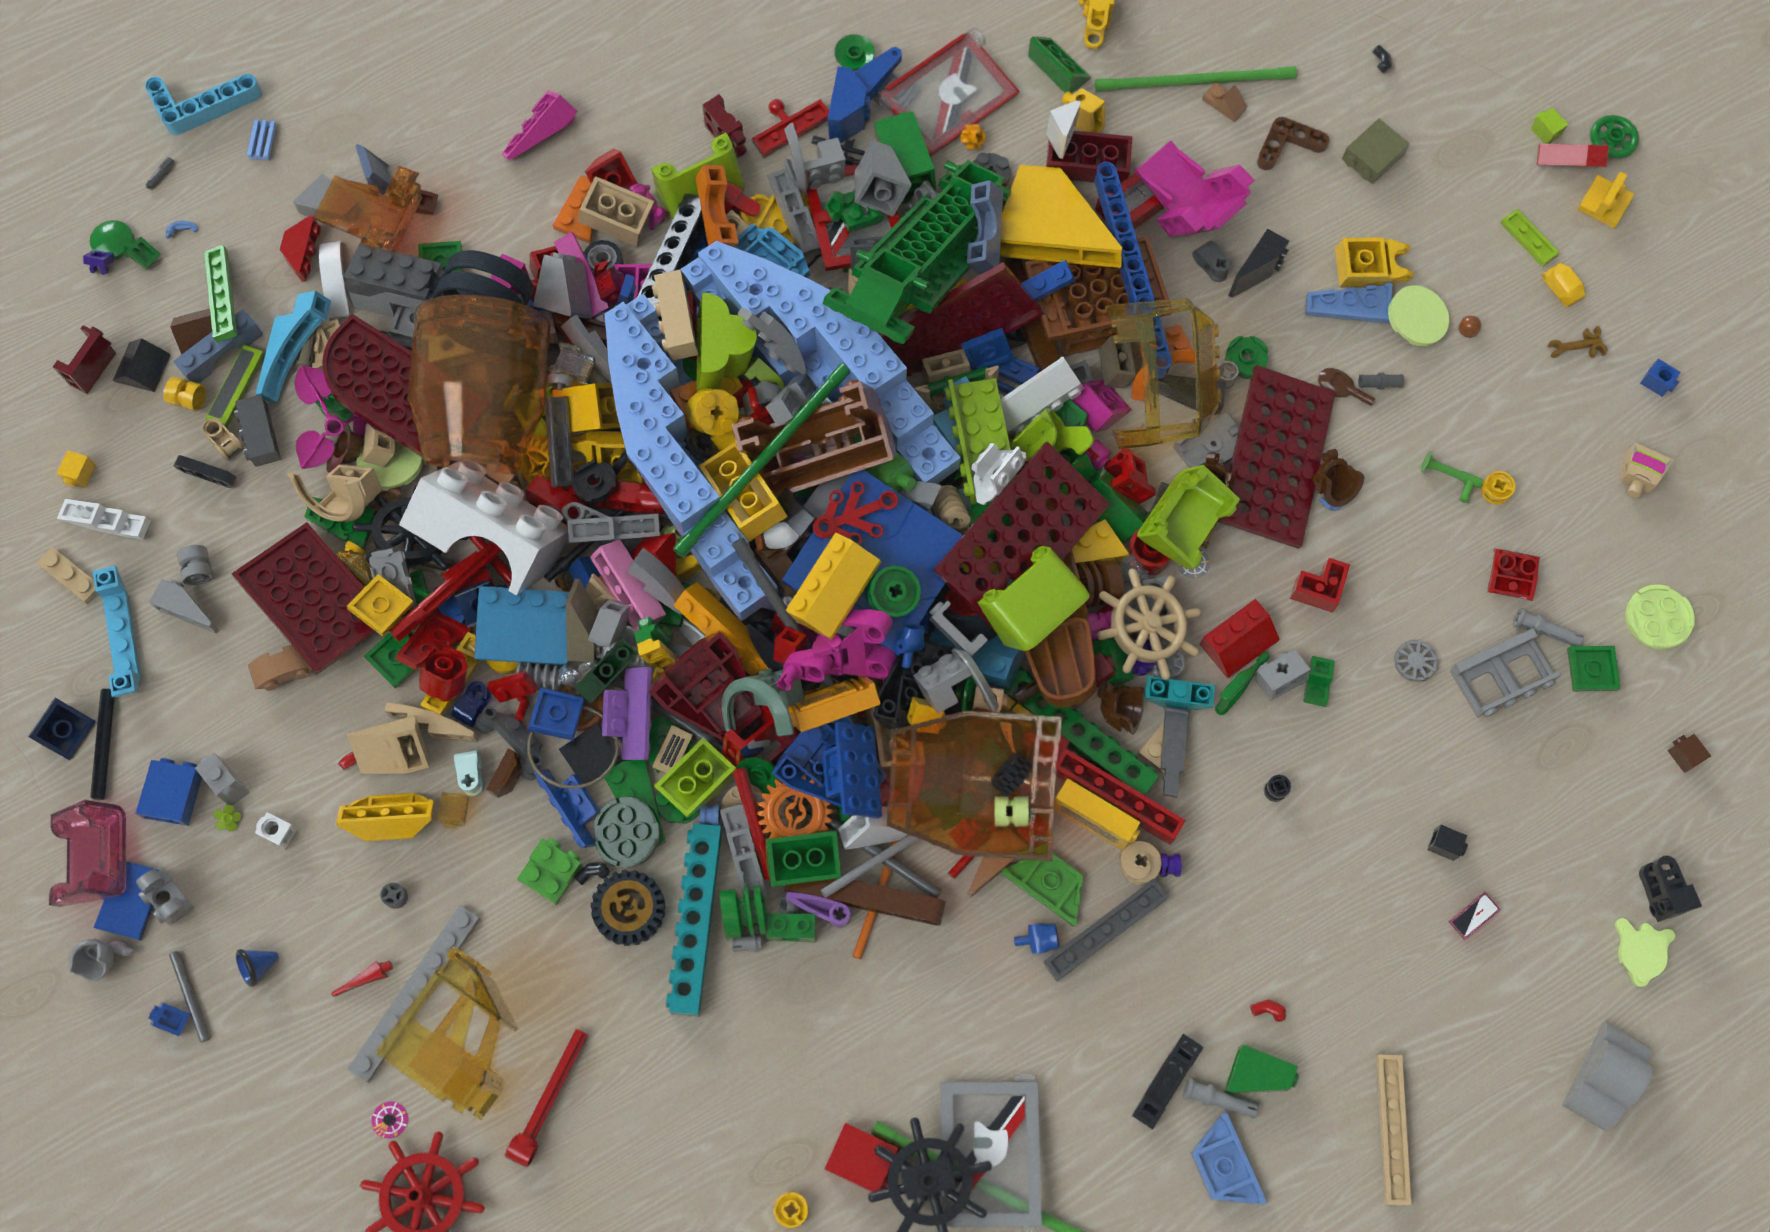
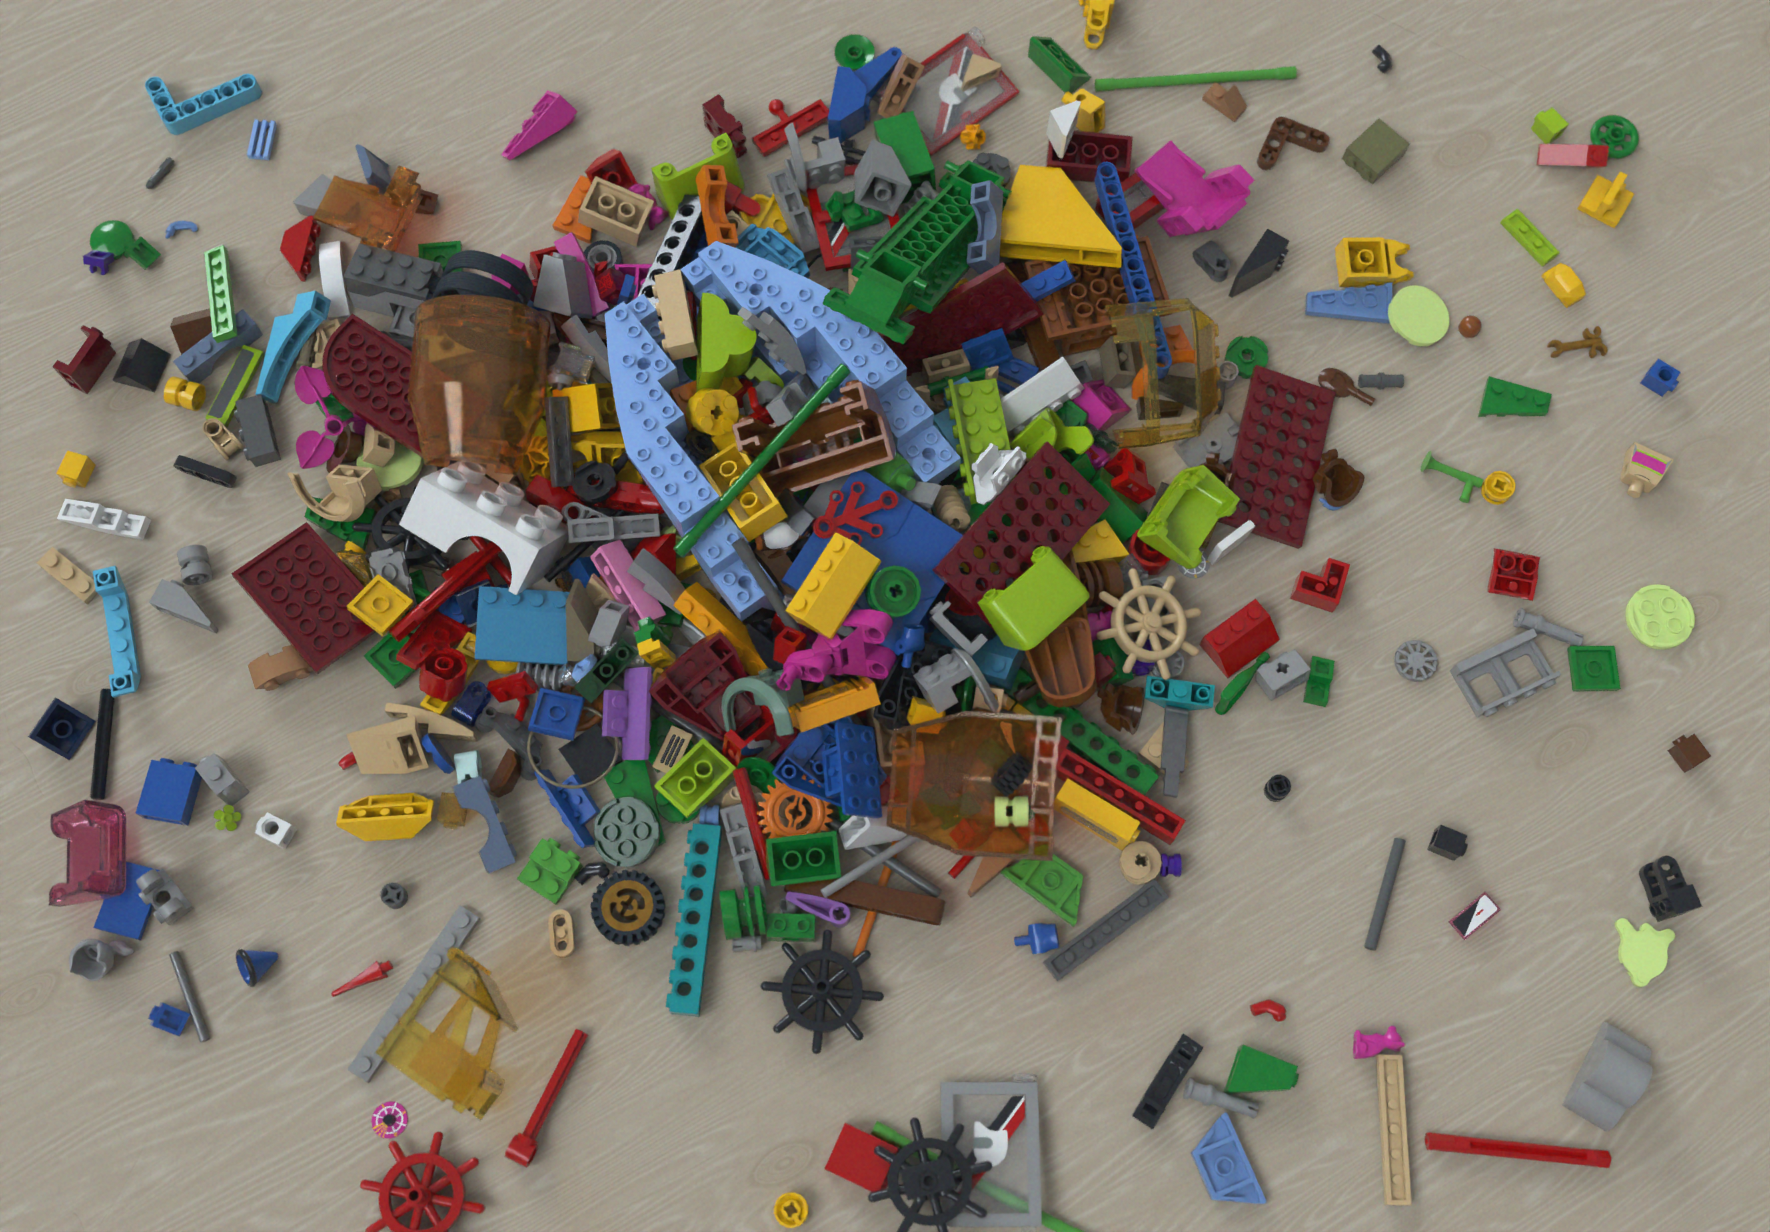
none -> blue tile [421,733,456,774]
none -> sand blue arch [452,776,517,873]
none -> tan plate [548,909,575,958]
none -> light blue tile [572,654,598,682]
none -> black piece [761,929,884,1054]
none -> medium nougat slope [877,53,925,118]
none -> tan slope [961,54,1002,91]
none -> clear green pin [1085,424,1117,454]
none -> dark brown slope [1136,397,1184,420]
none -> white tile [1207,520,1255,565]
none -> dark pink animal [1353,1026,1405,1059]
none -> dark grey piece [1364,838,1406,951]
none -> red piece [1425,1133,1612,1168]
none -> green wing [1478,376,1552,417]

